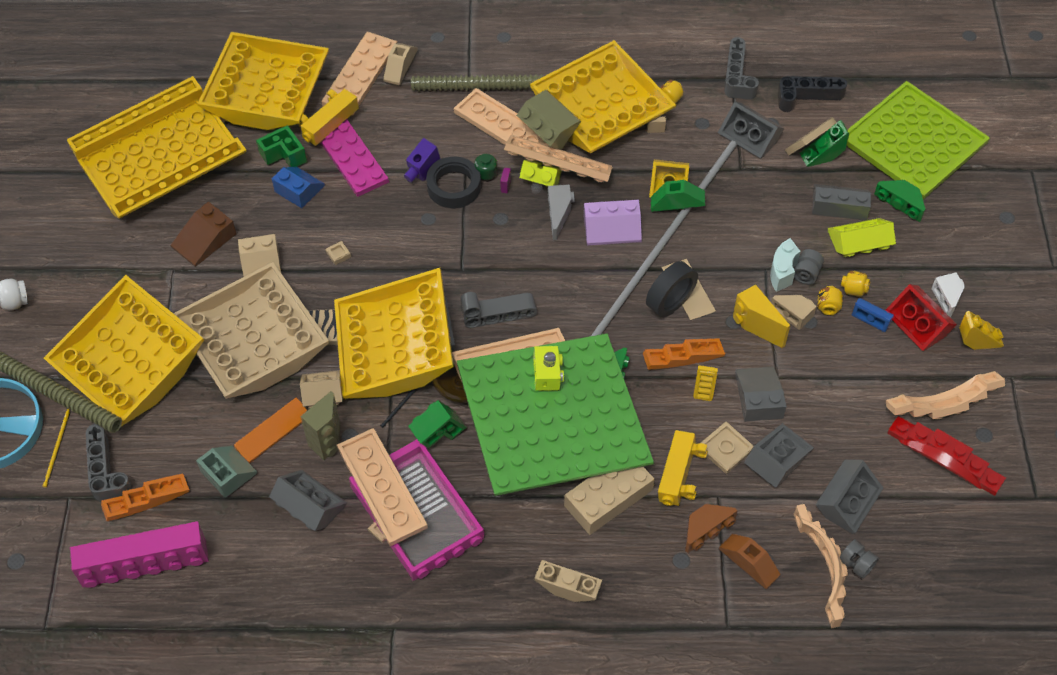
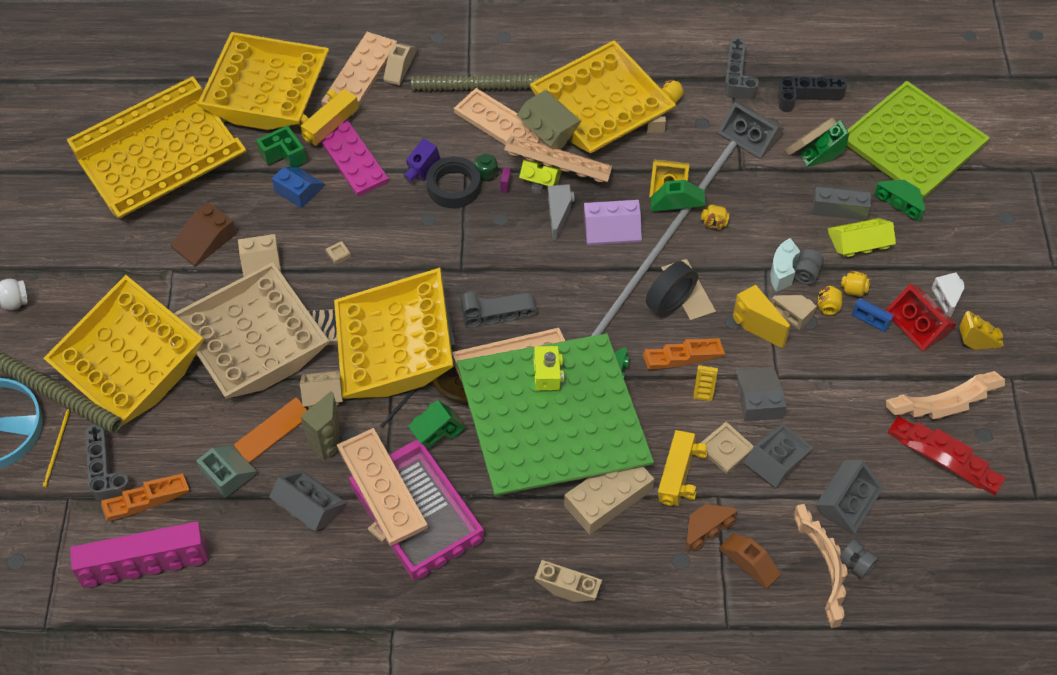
none -> yellow head [701,204,729,230]

